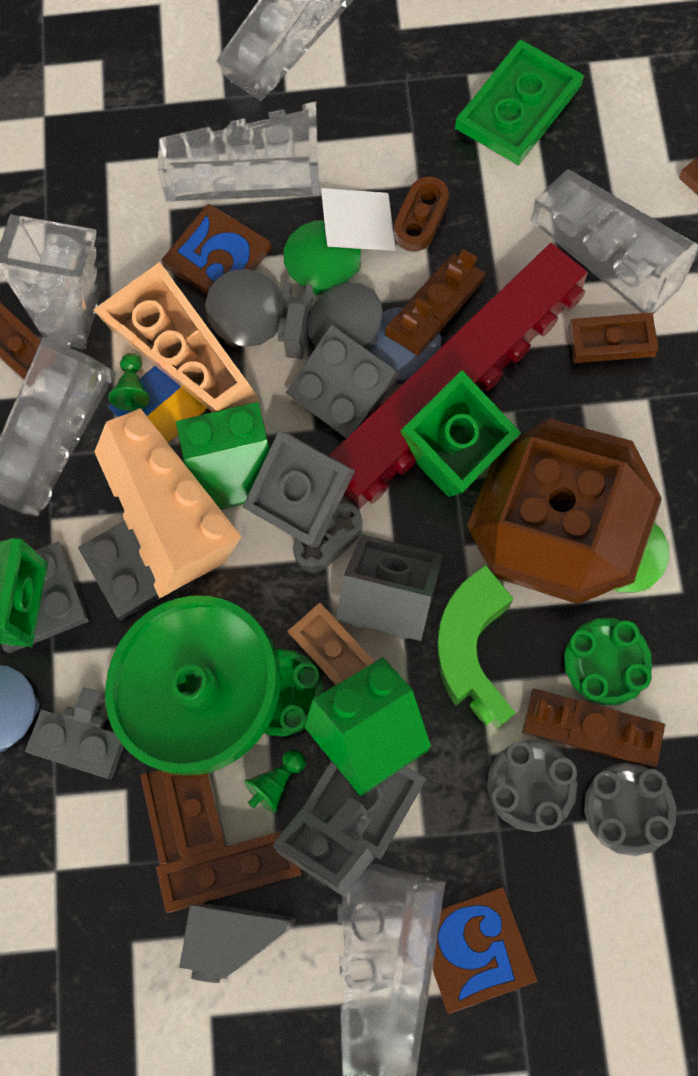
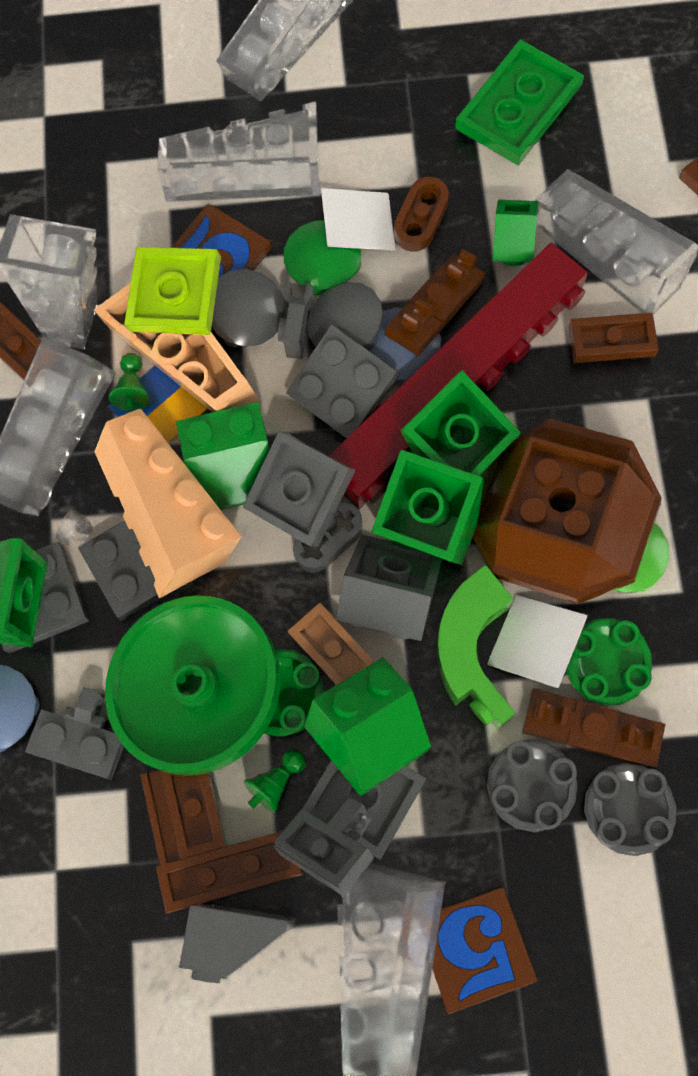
none -> clear hinge [56,509,93,547]
none -> lime plate [124,247,221,335]
none -> green slope [371,450,484,565]
none -> white sticker [487,595,588,688]
none -> brick [493,199,538,266]

